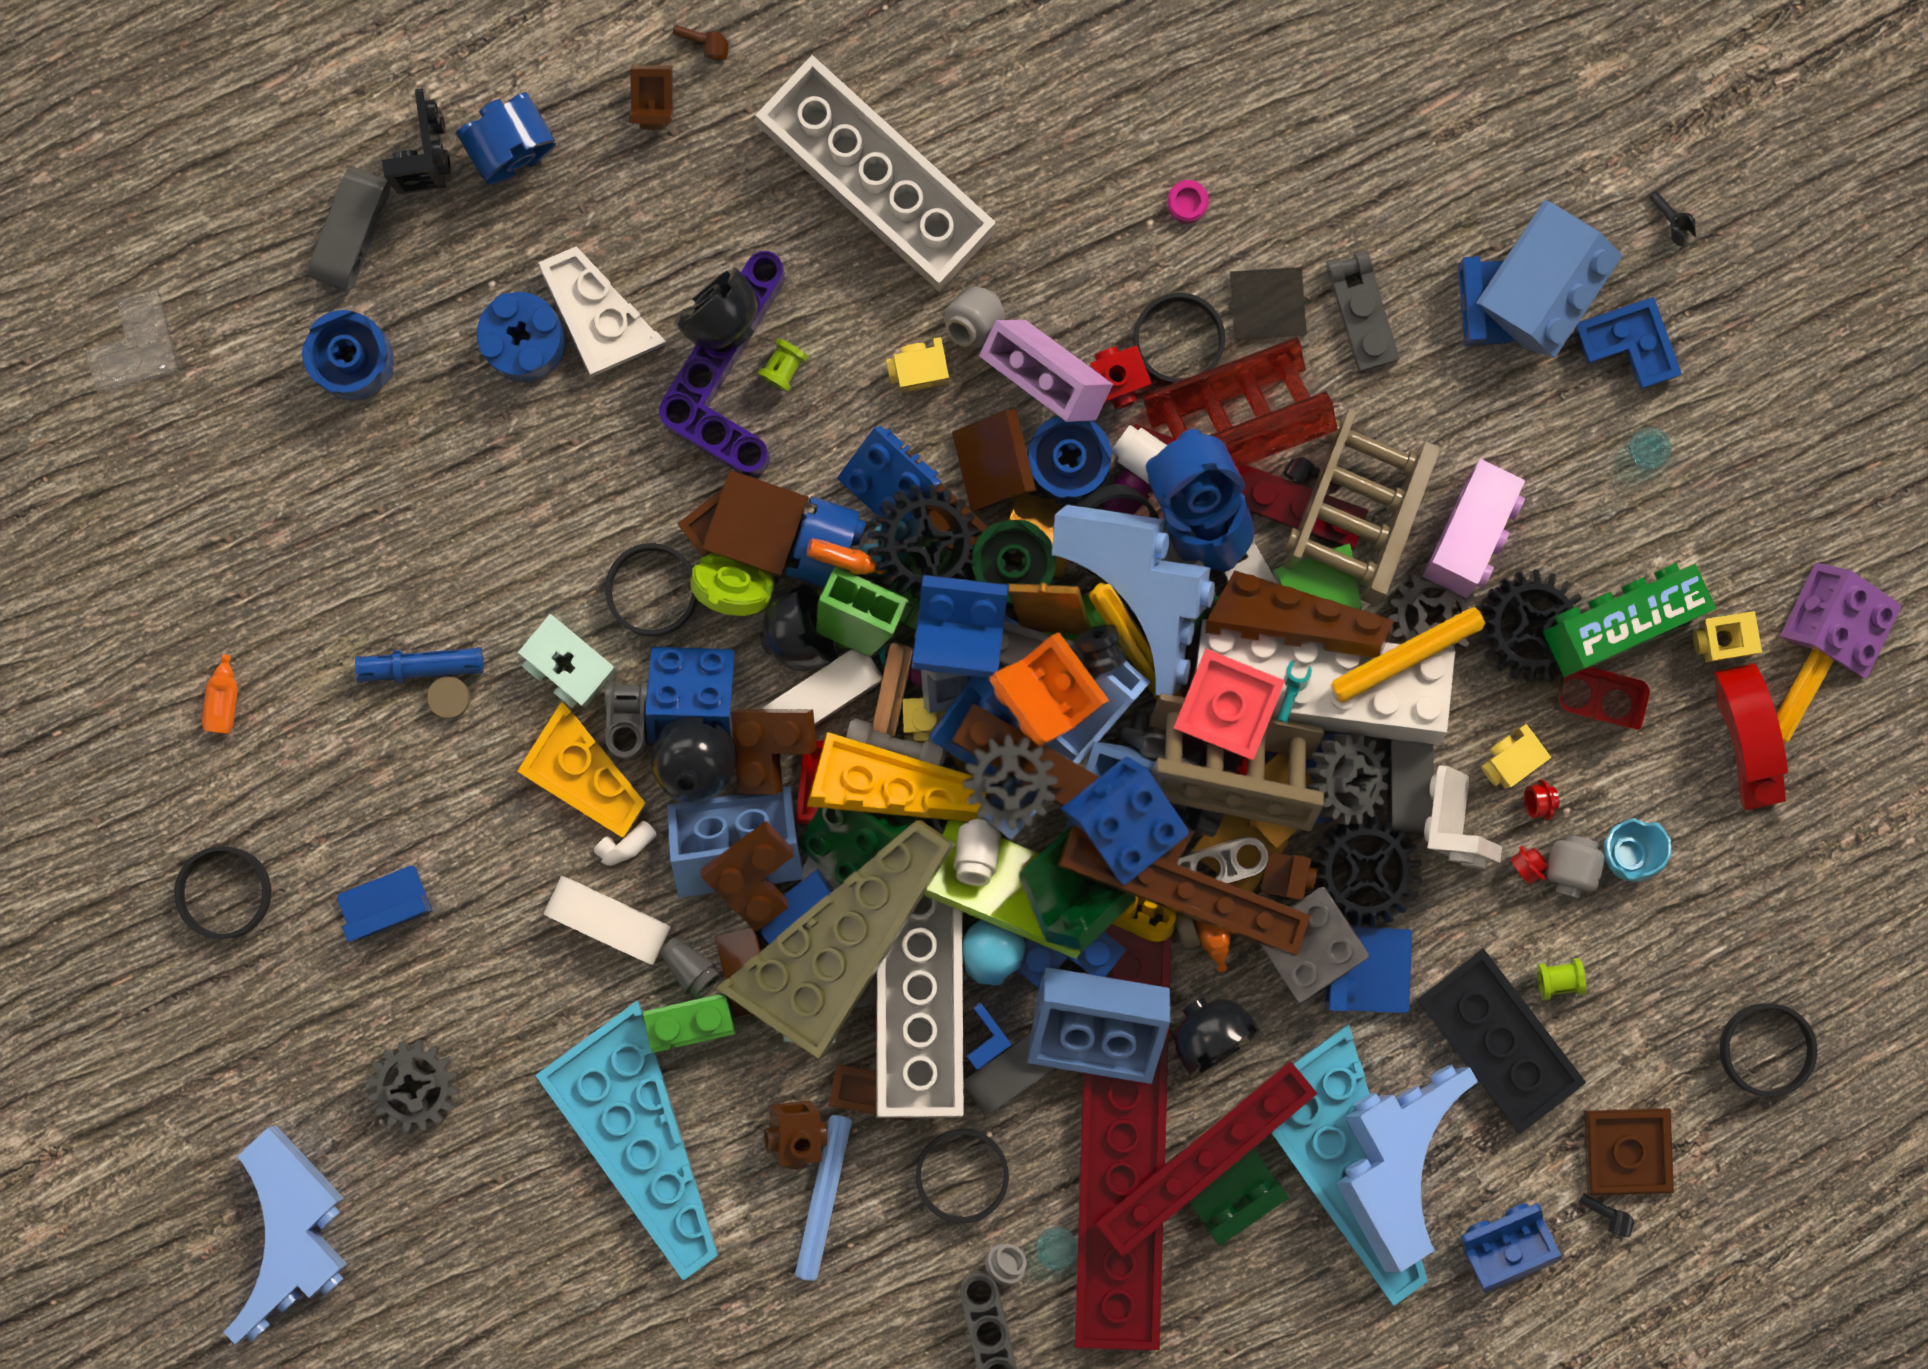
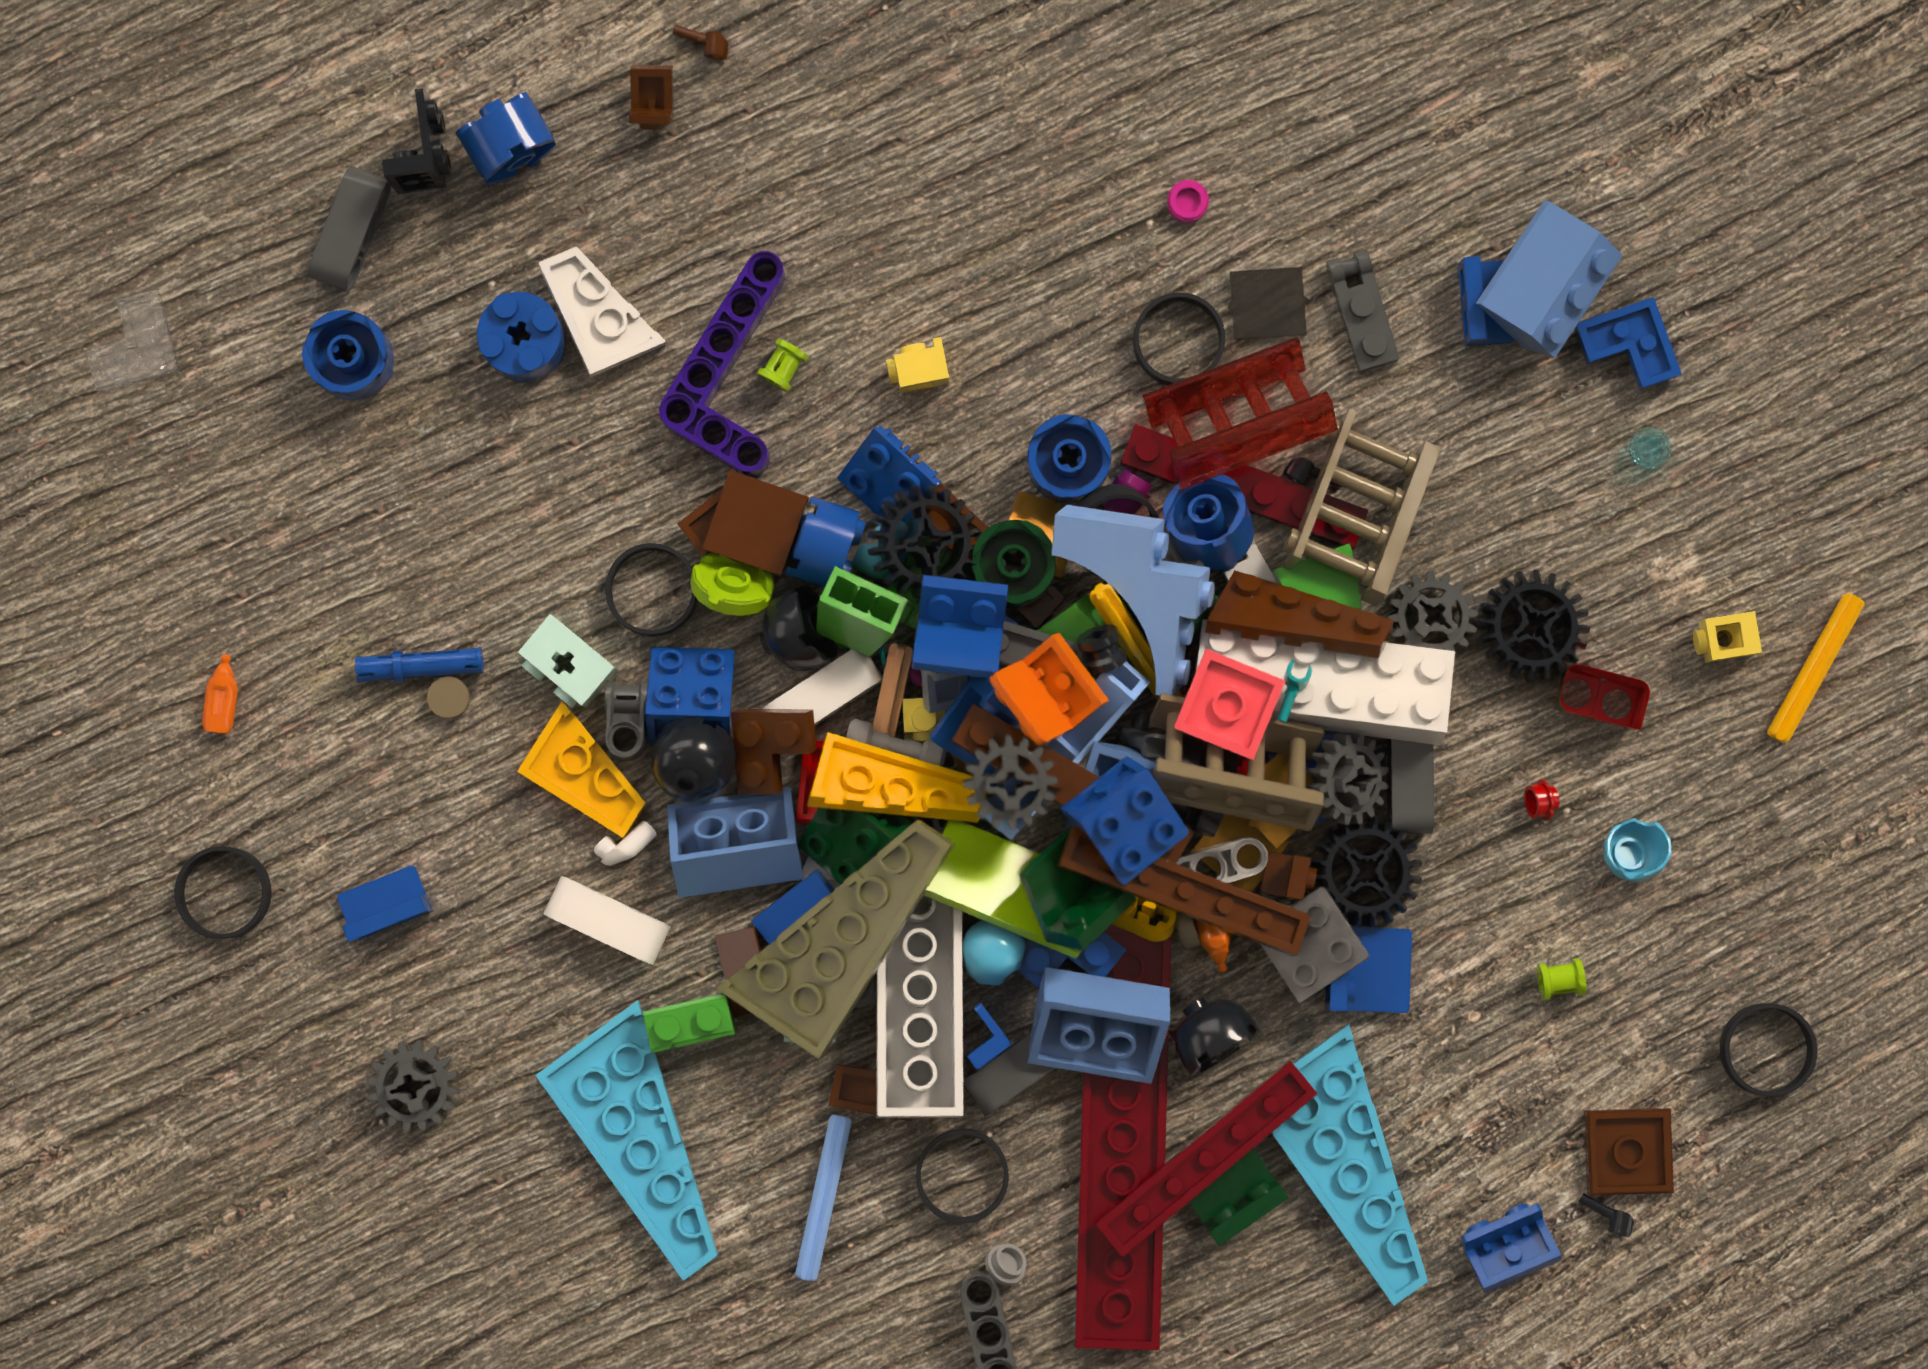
light blue arch [224,1125,348,1344] -> none
dark grey cone [659,937,720,999] -> none
black cylinder [675,267,758,349] -> none
reddish brown plate [701,821,794,932] -> none
white brick [755,55,996,292] -> none
reddish brown brick [764,1100,827,1169] -> none
orange piece [806,538,885,575] -> none
light grey head [944,286,1006,348] -> none
reddish brown tile [952,409,1036,512] -> none
white brick [953,819,1001,886] -> none
lavender brick [979,320,1113,422] -> none
pearl gold piece [1008,583,1091,634] -> none
clear light blue plate [1036,1227,1078,1270] -> none
red brick [1089,345,1152,410] -> none
white brick [1111,425,1167,484] -> none
blue brick [1146,429,1245,531] -> none
yellow axle [1331,607,1485,702] -> none
light blue arch [1336,1065,1478,1272] -> none
black plate [1415,948,1587,1134] -> none
brick [1422,459,1525,599] -> none
white bracket [1424,765,1502,869] -> none
light yellow brick [1481,724,1552,789] -> none
red plate [1511,846,1548,885] -> none
green brick [1543,563,1717,677] -> none
light grey head [1545,834,1605,899] -> none
black hand [1649,191,1696,246] -> none
red arch [1714,663,1788,810] -> none
medium lavender bracket [1780,562,1901,678] -> none

